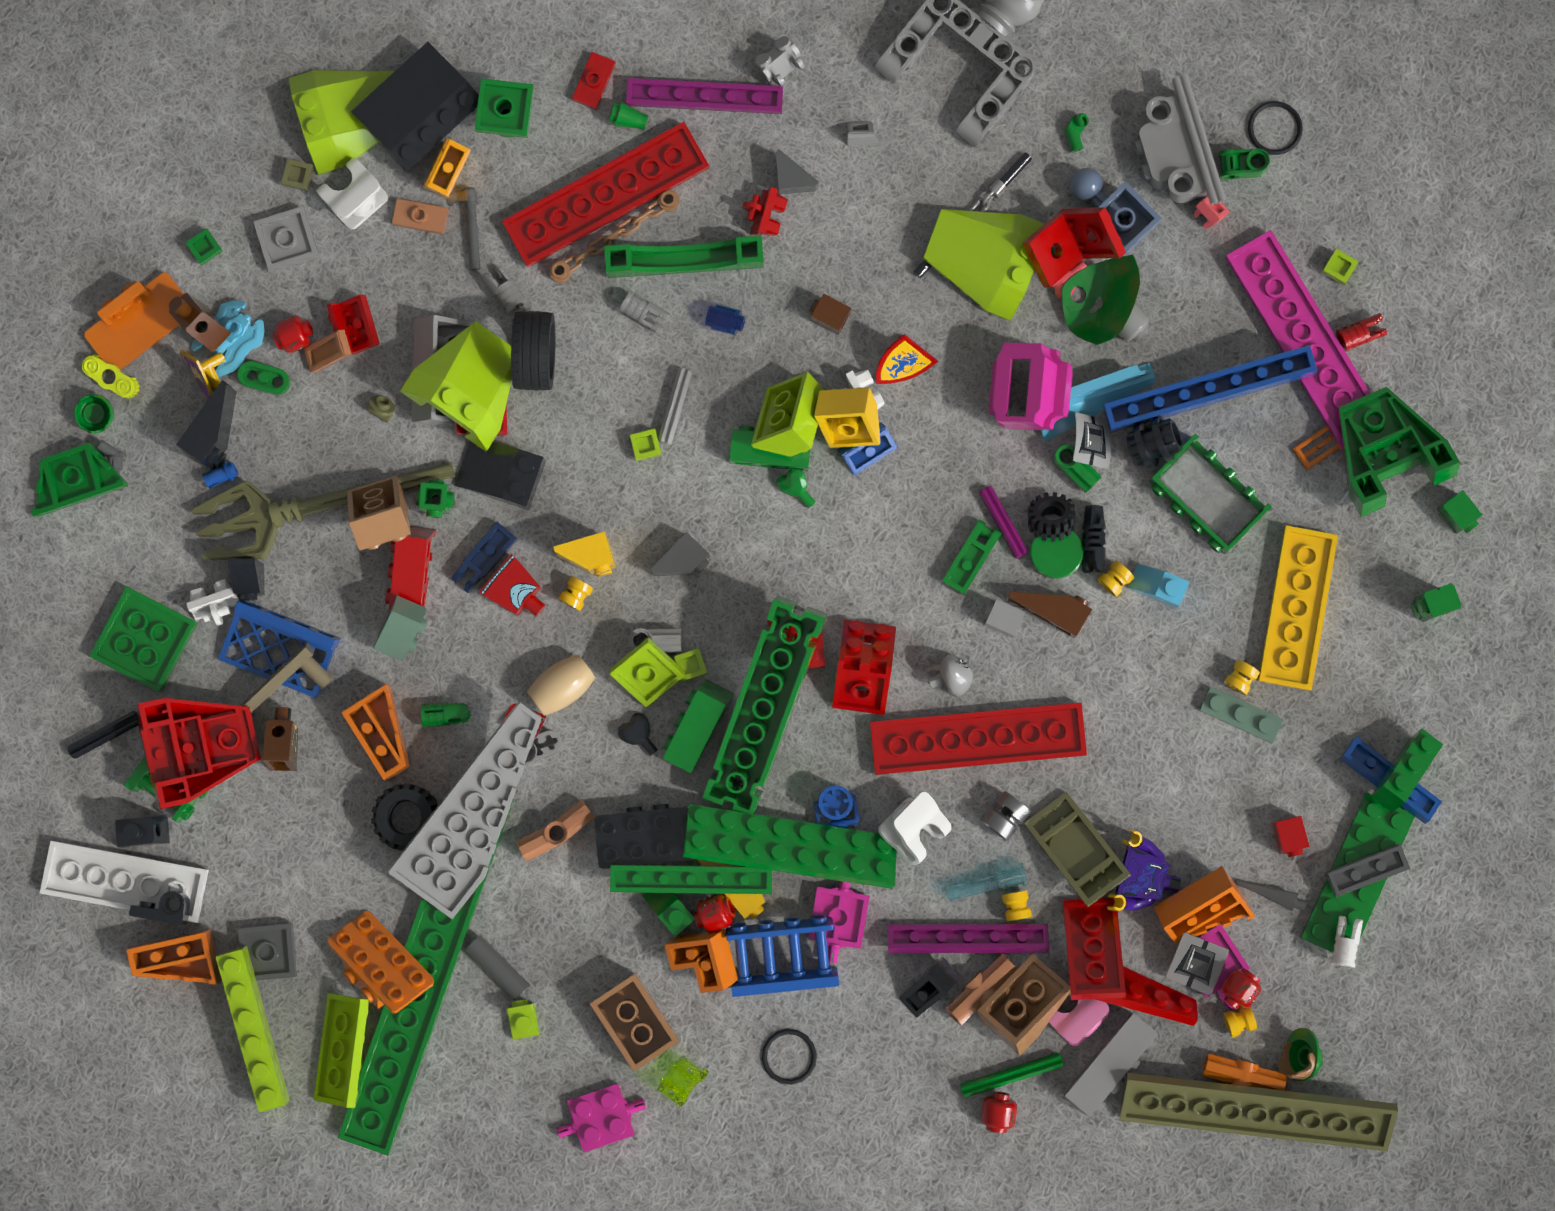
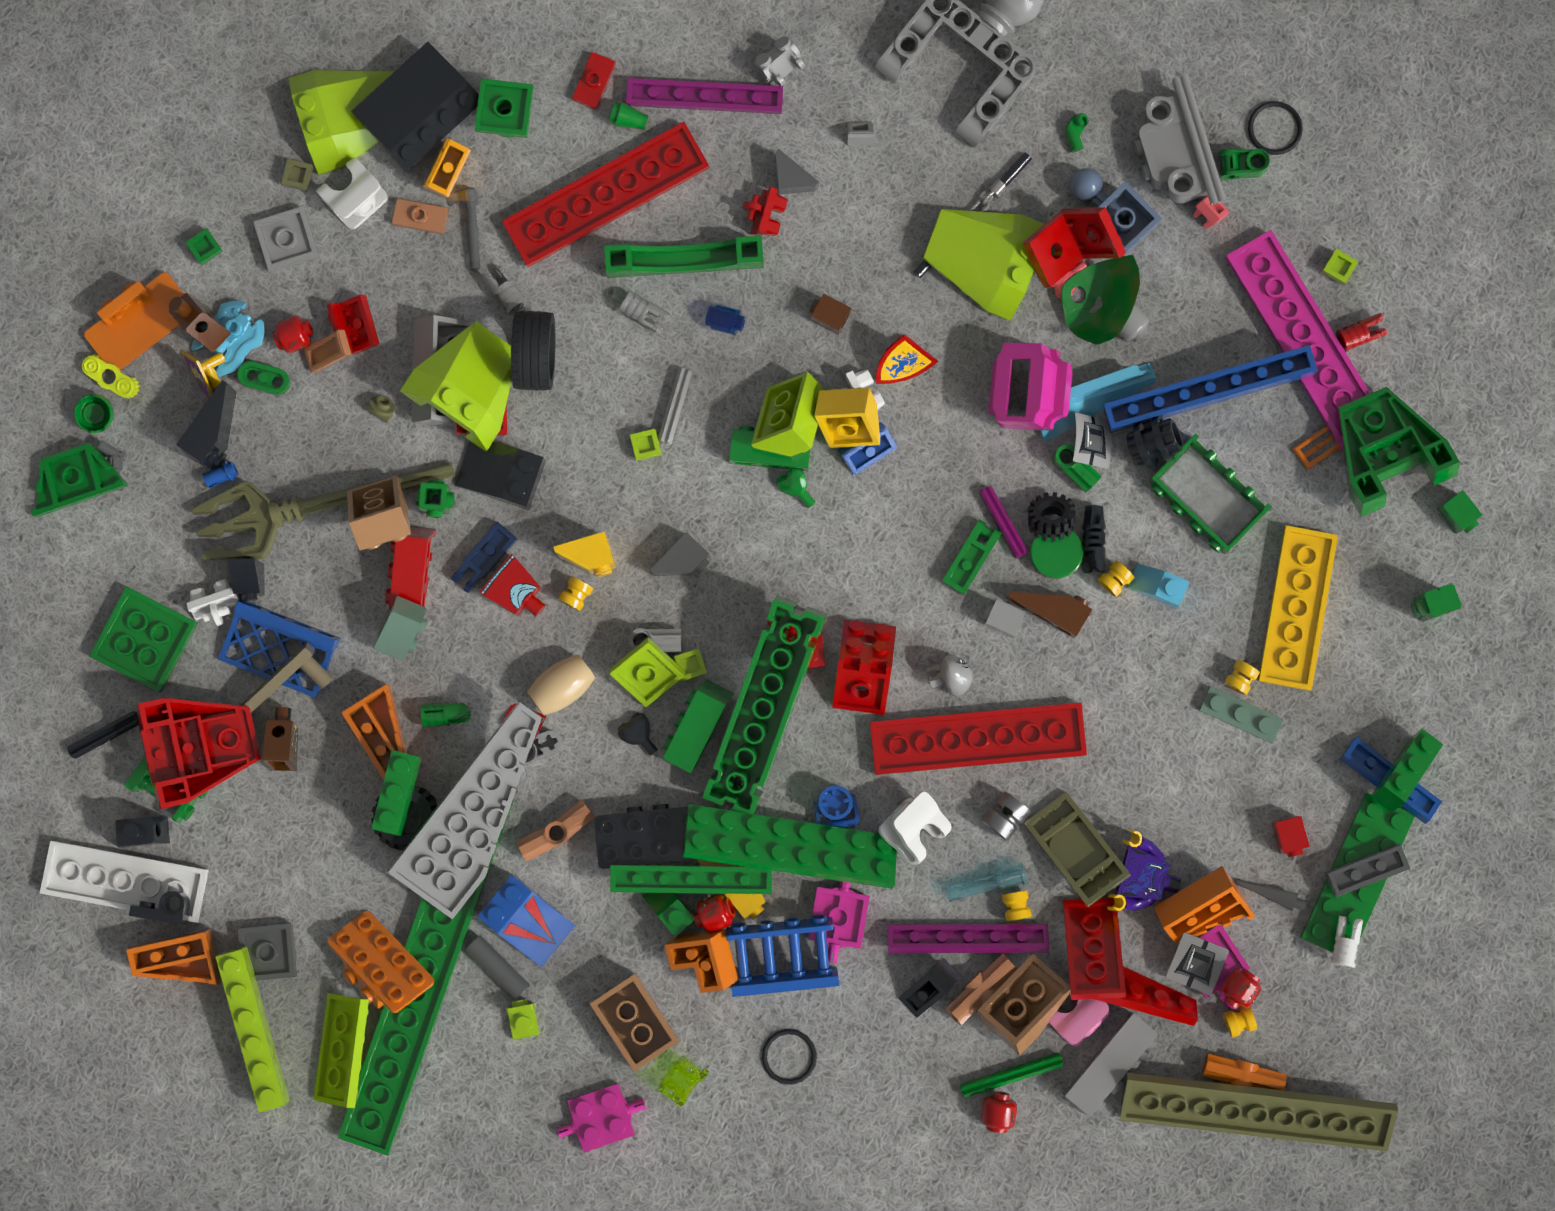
medium nougat piece [549,190,679,283] -> none
green piece [1277,1028,1323,1081] -> none
none -> green brick [371,750,422,836]
none -> slope [477,875,576,967]

